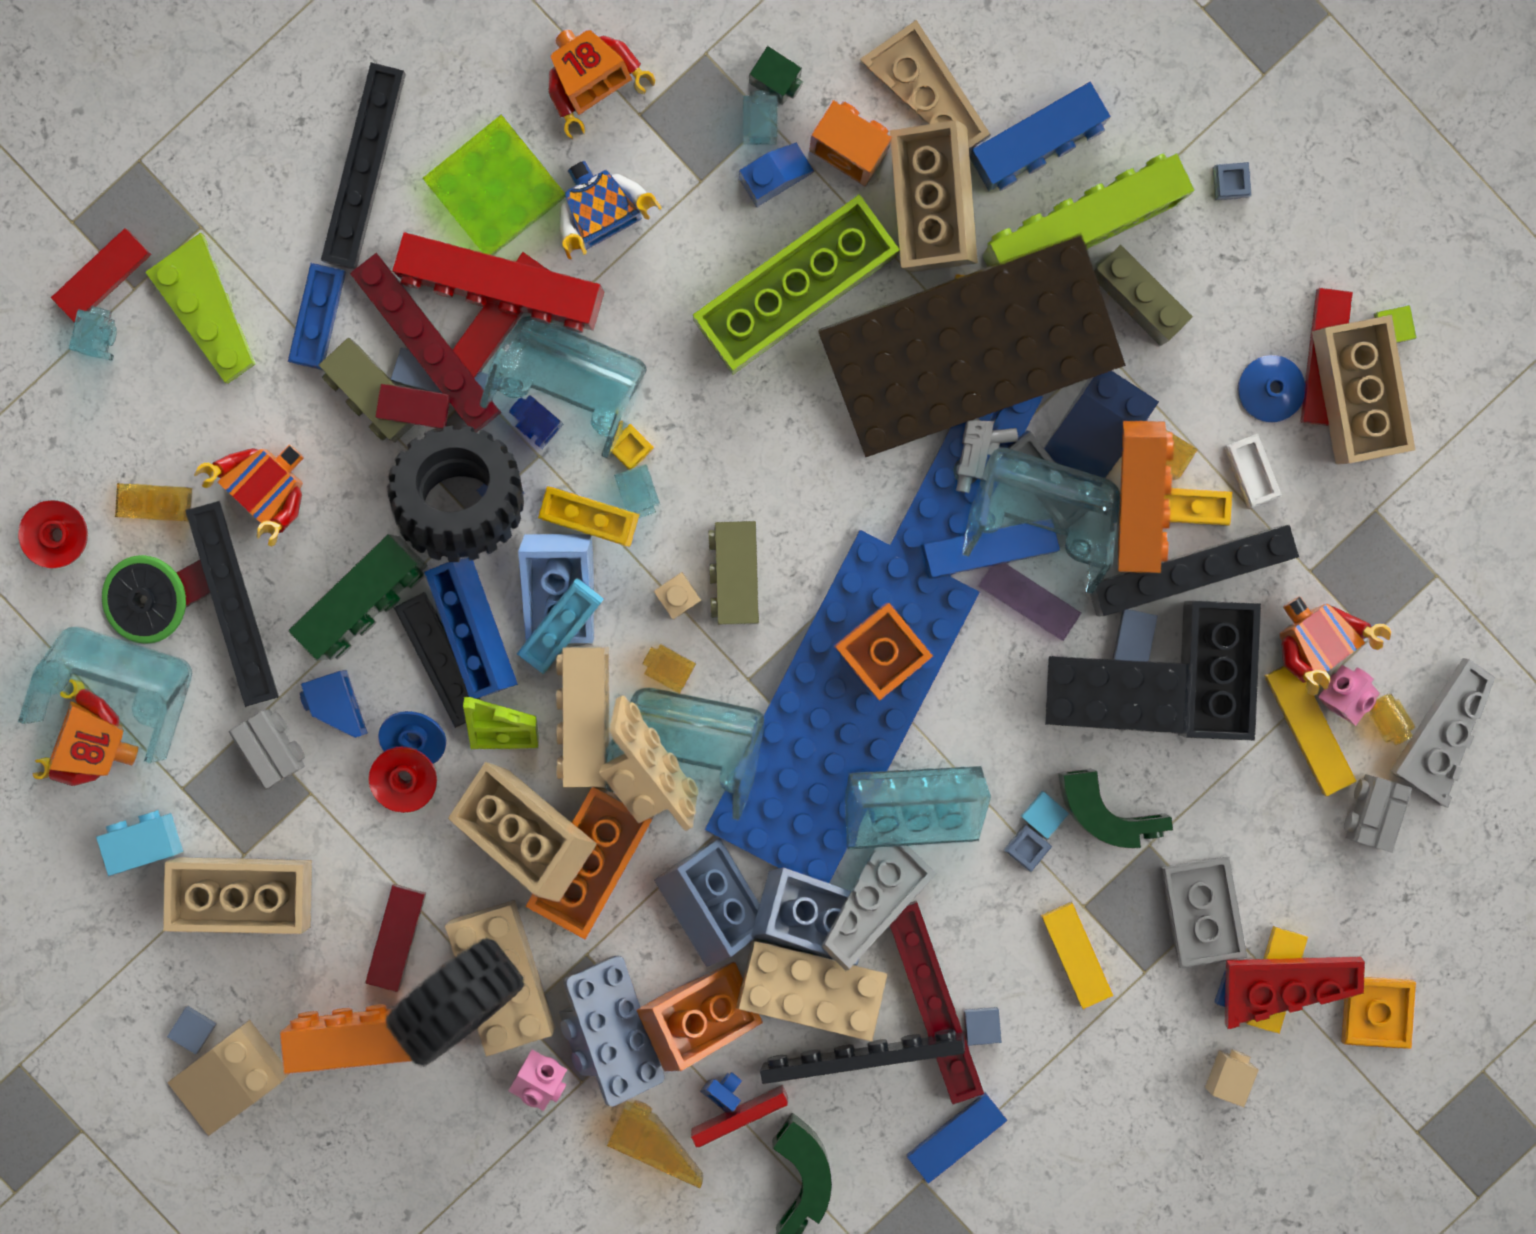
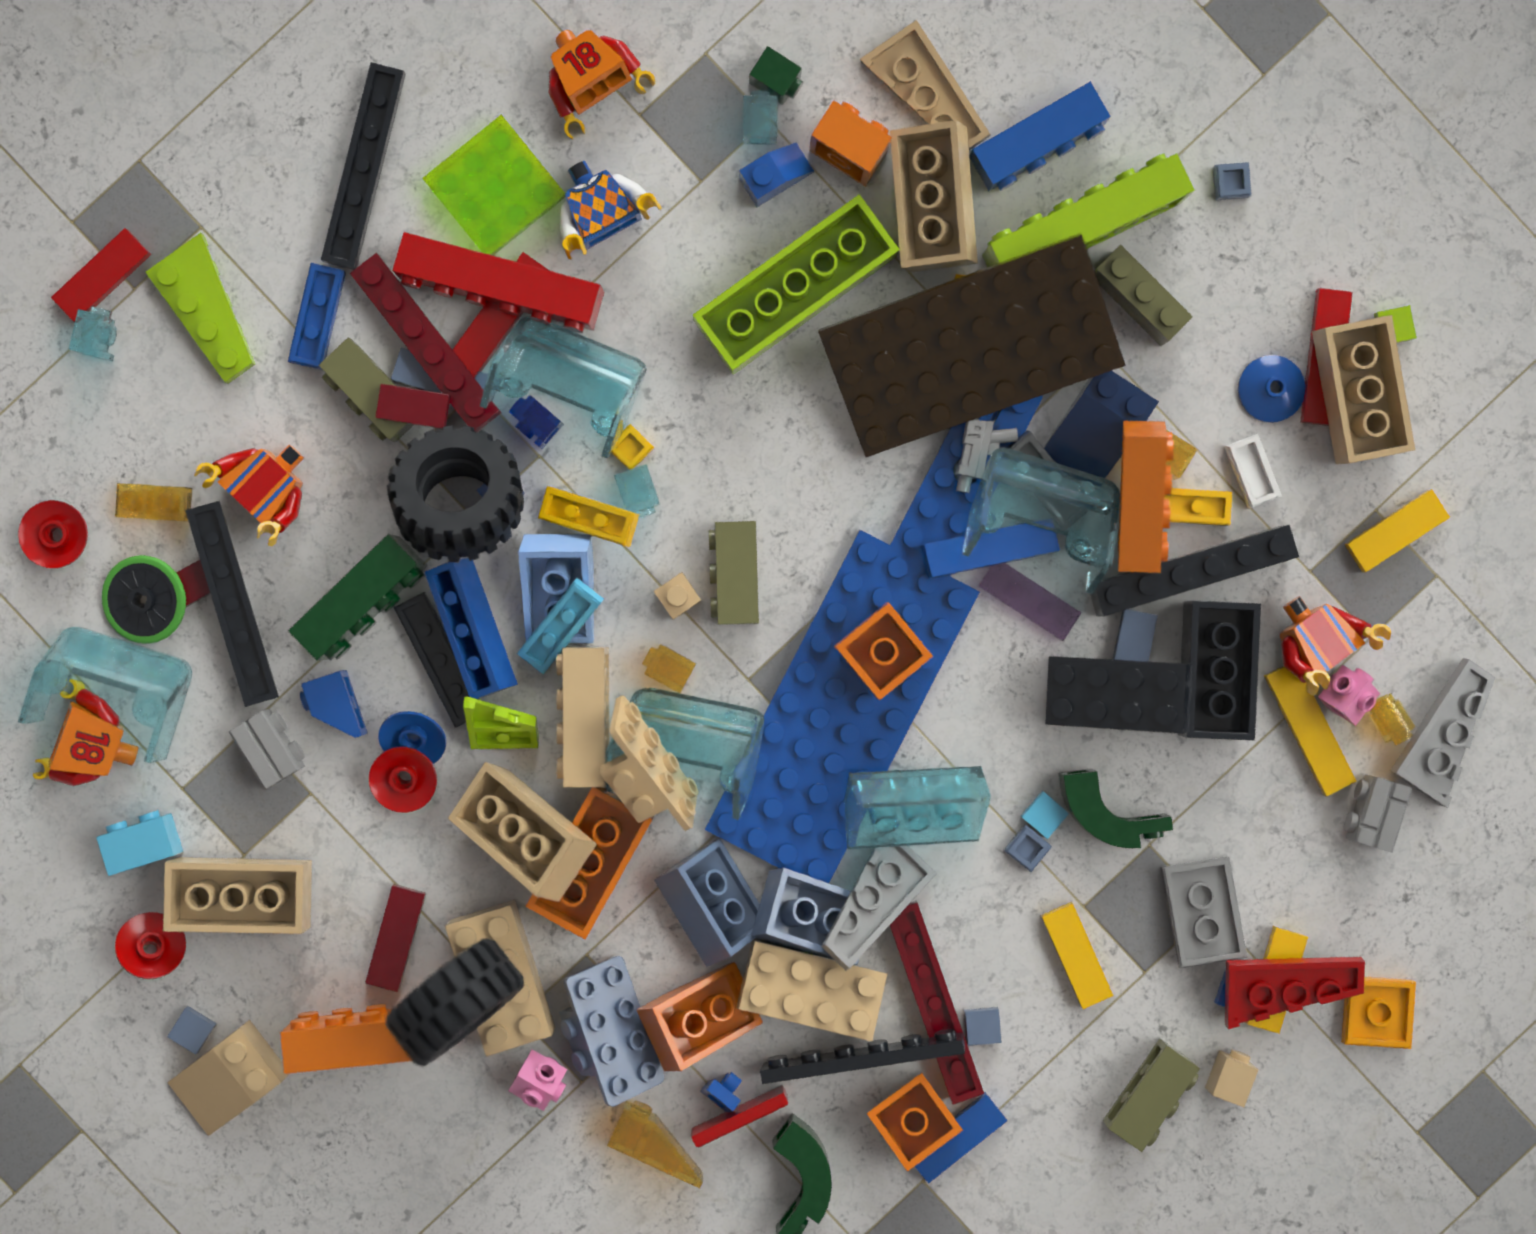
none -> red dish [115,912,186,979]
none -> orange brick [867,1073,963,1171]
none -> olive brick [1102,1038,1200,1152]
none -> yellow tile [1344,489,1450,573]

